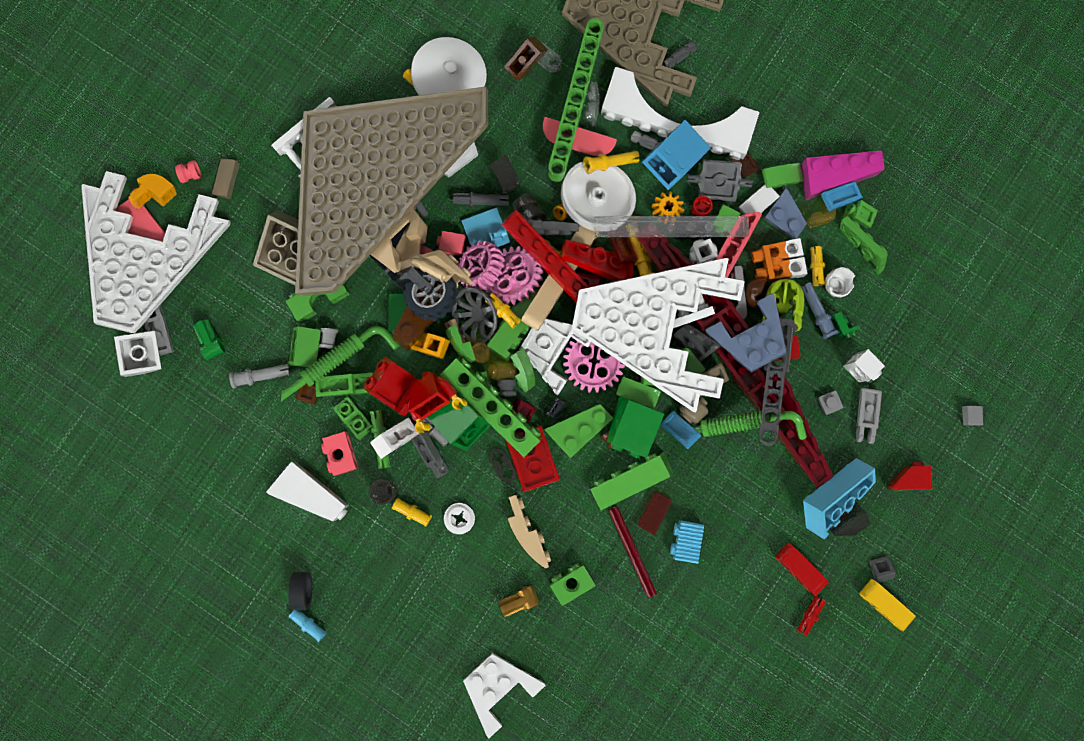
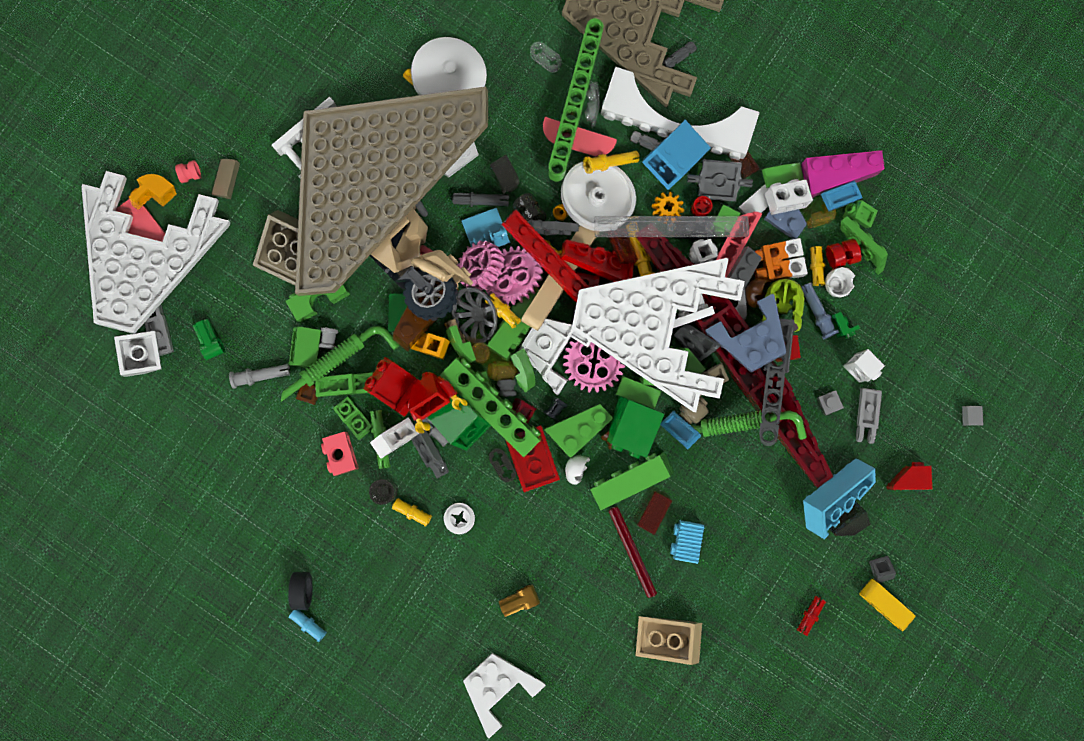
white slope [267,462,349,521] -> none
coral brick [436,231,466,257] -> none
reddish brown brick [504,36,548,81] -> none
tan slope [508,494,551,568] -> none
bright green brick [550,563,596,606] -> none
red beam [775,542,829,596] -> none
none -> white hair [565,455,590,485]
none -> tan slope [636,616,702,665]
none -> dark grey hinge [727,247,762,290]
none -> white brick [765,179,813,215]
none -> red wheel [826,238,862,269]

